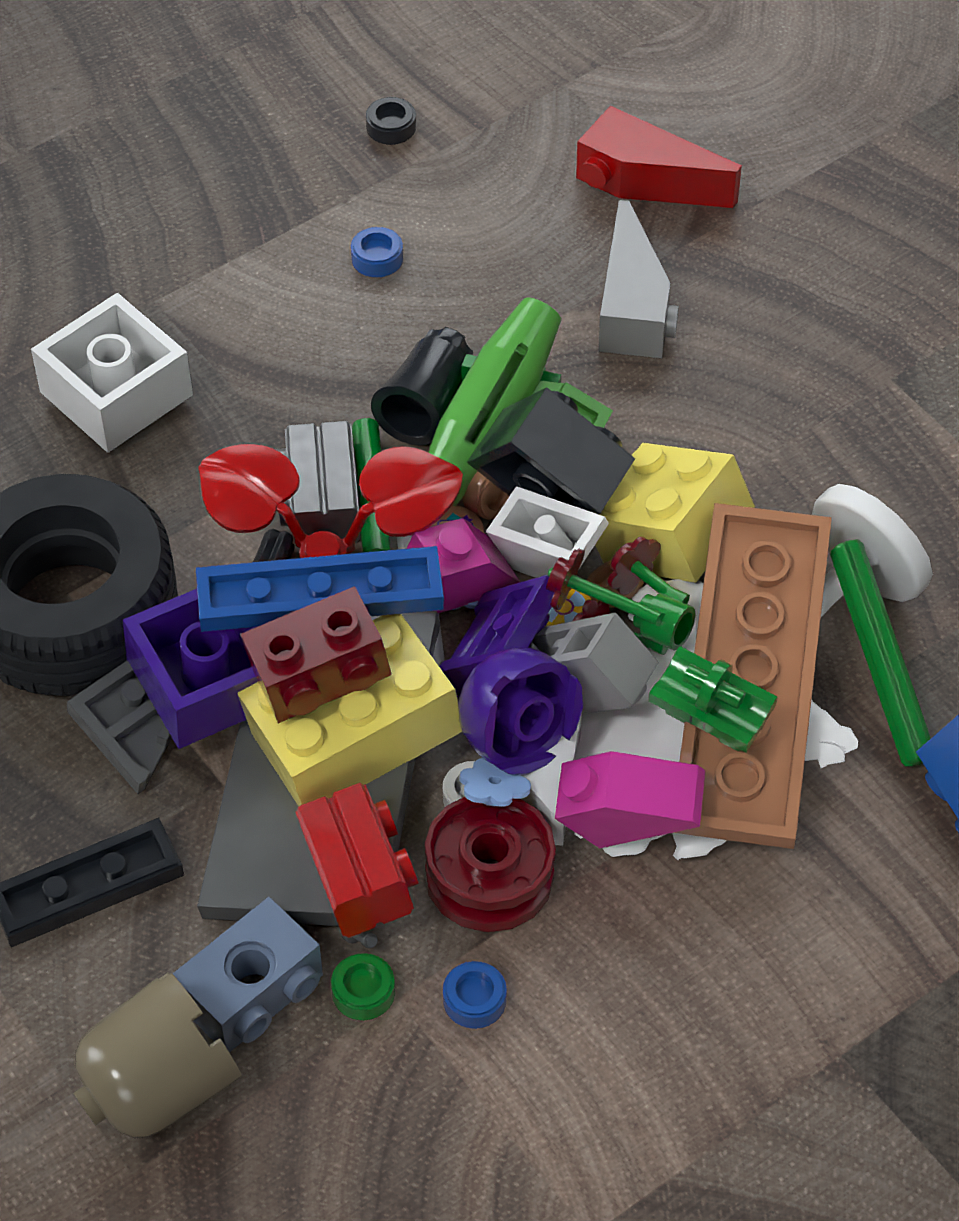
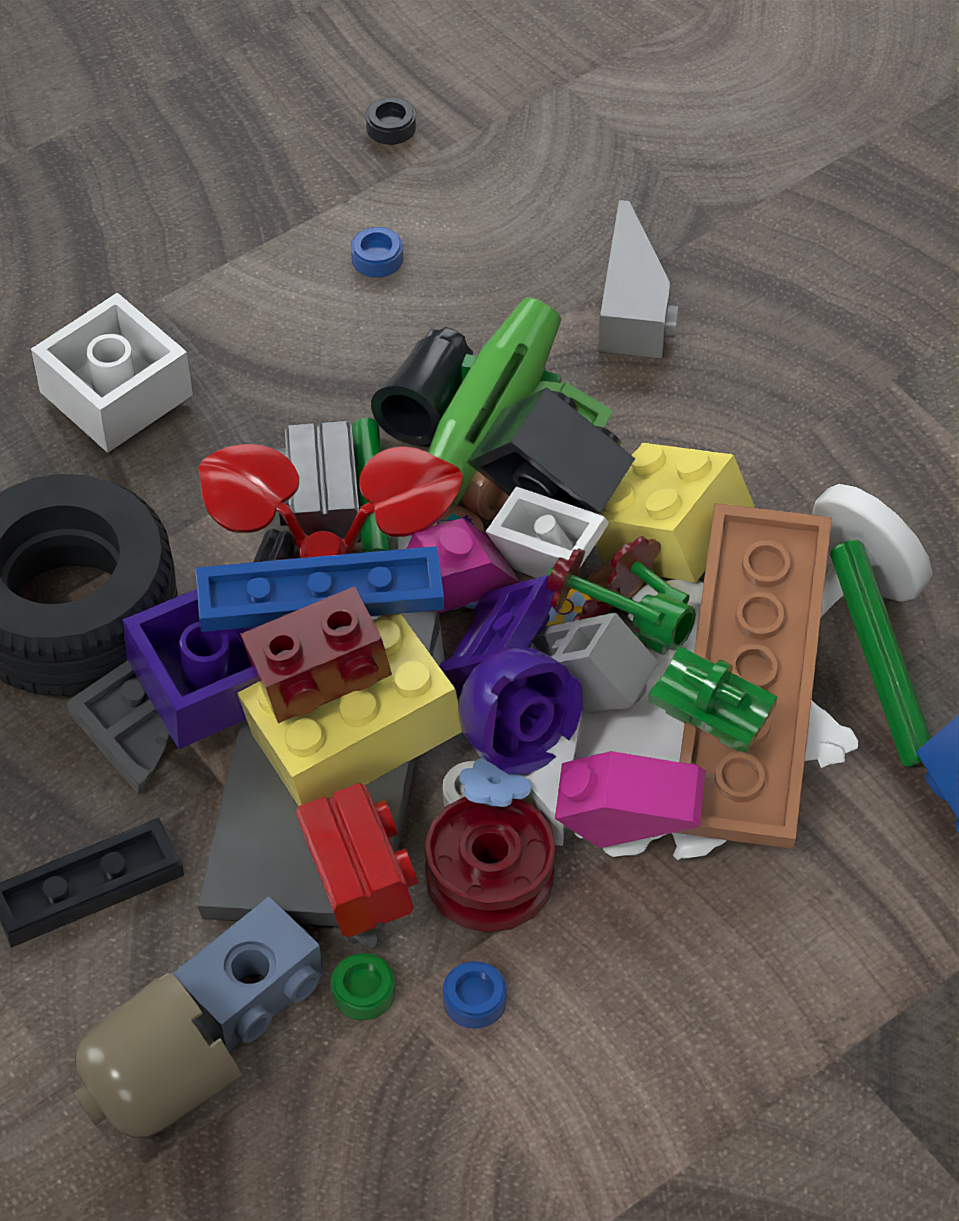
red slope [576,105,742,208] -> none

